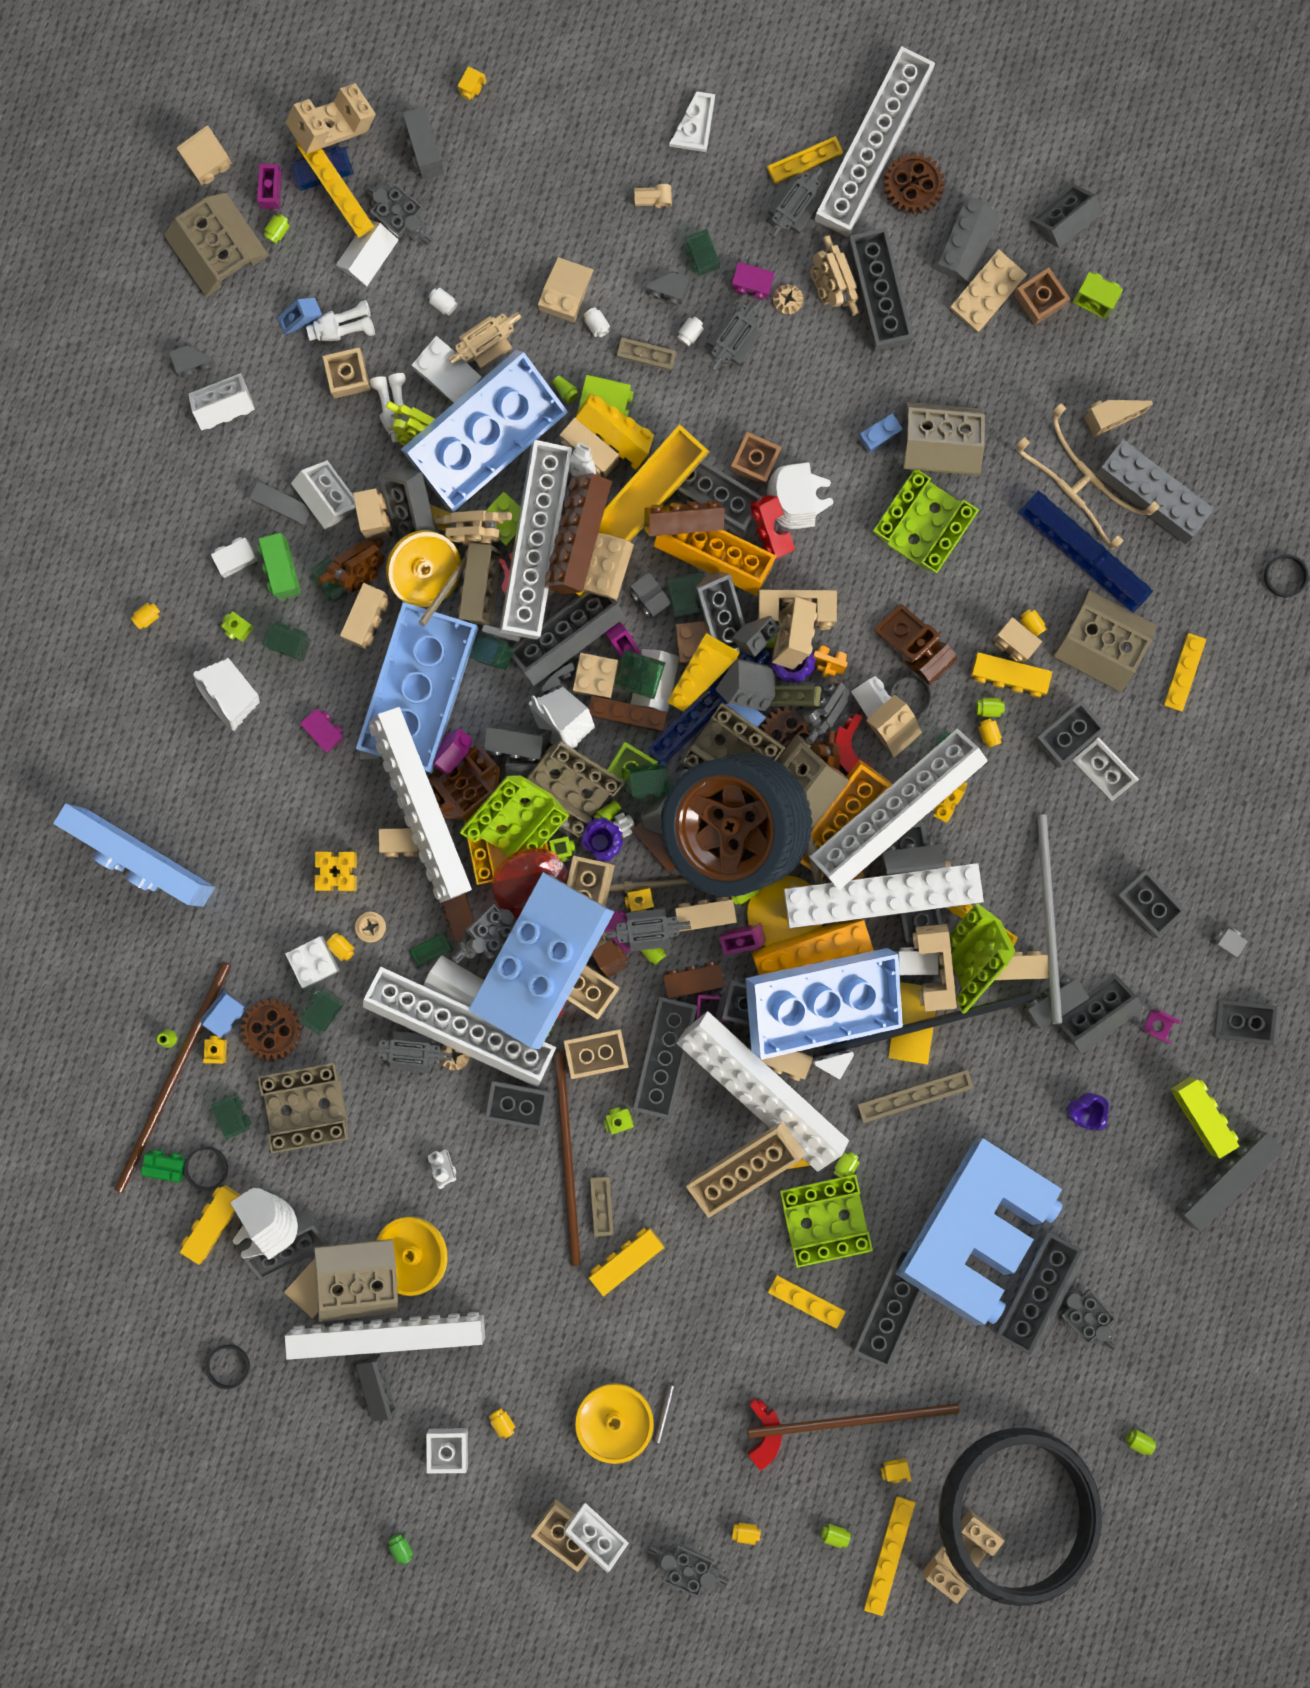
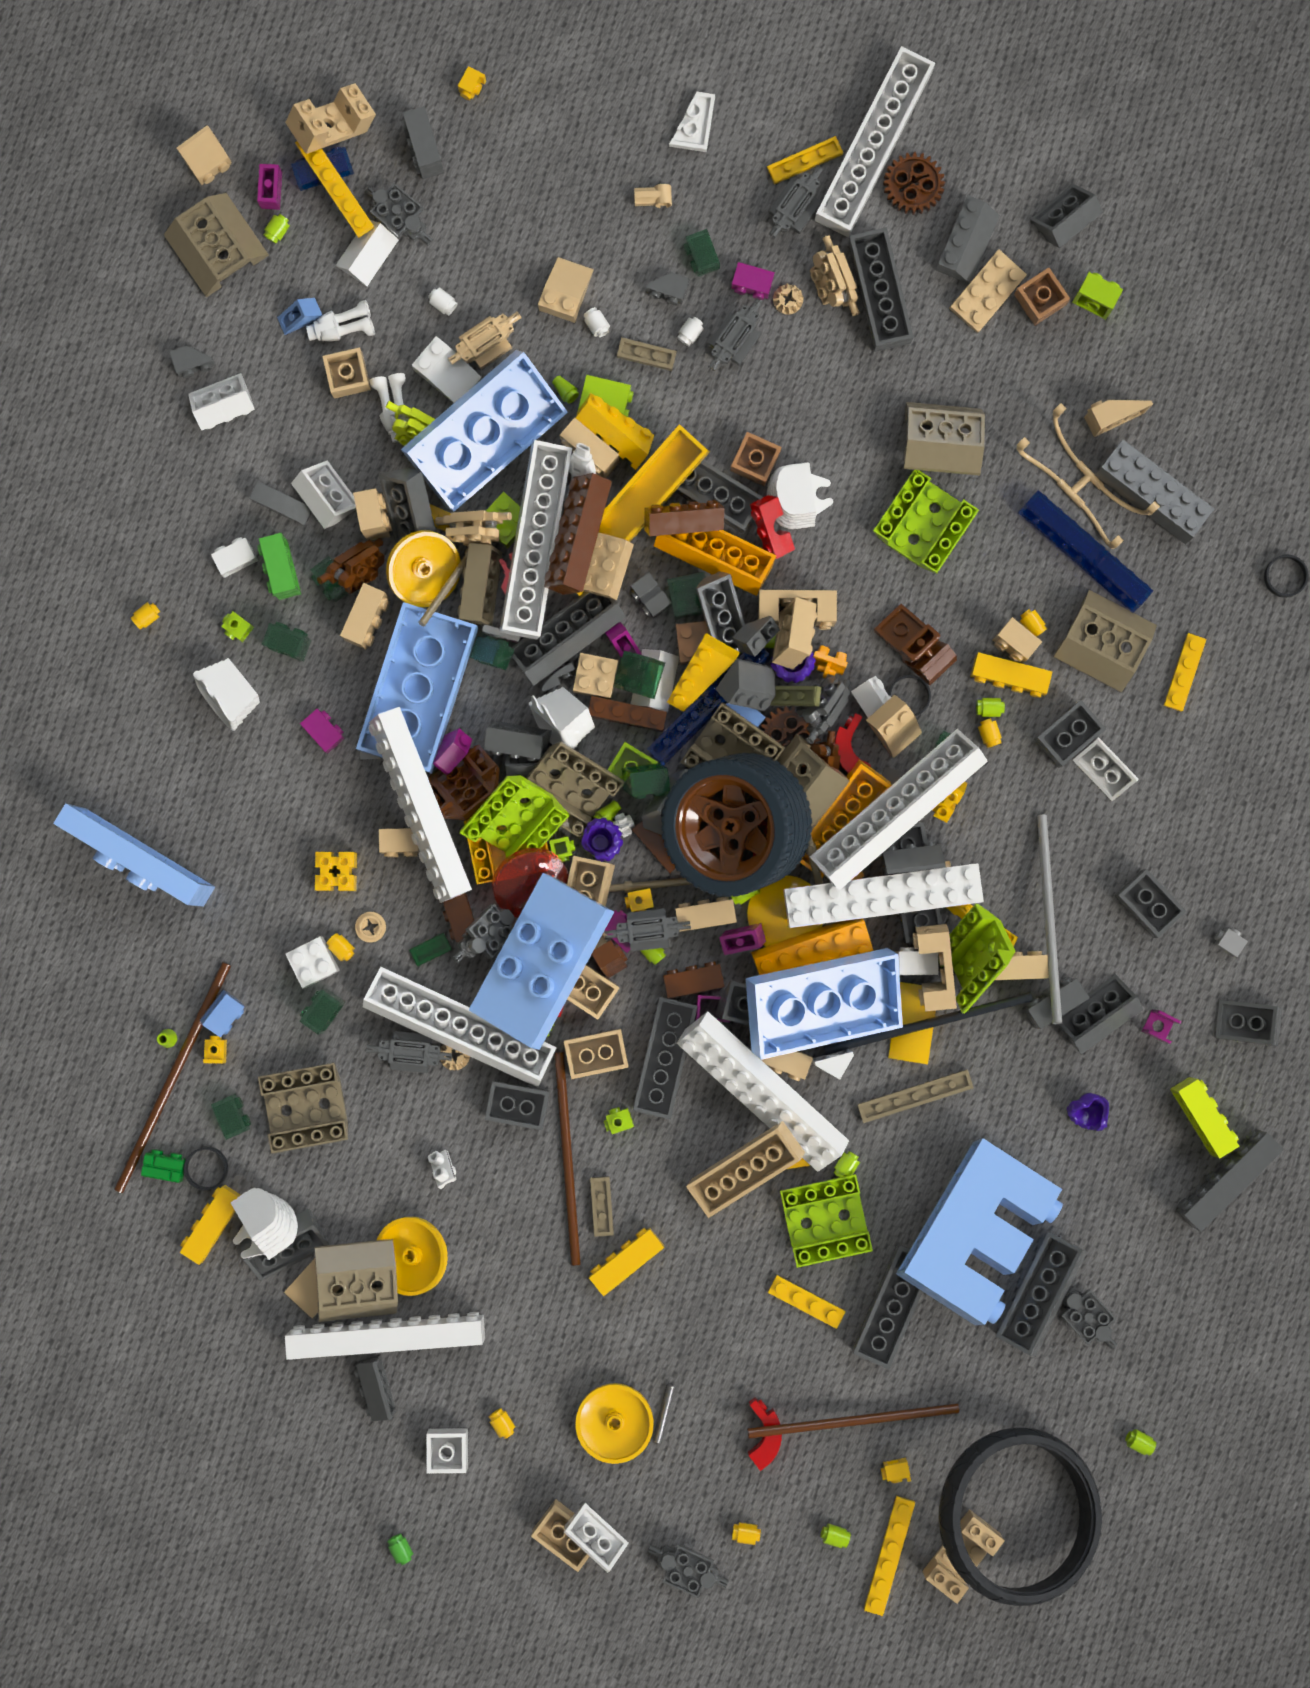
black tyre [206,1345,250,1389] -> none
reddish brown gear [240,998,304,1060] -> none
white slope [423,955,484,1007] -> none
medium blue brick [859,413,903,454] -> none

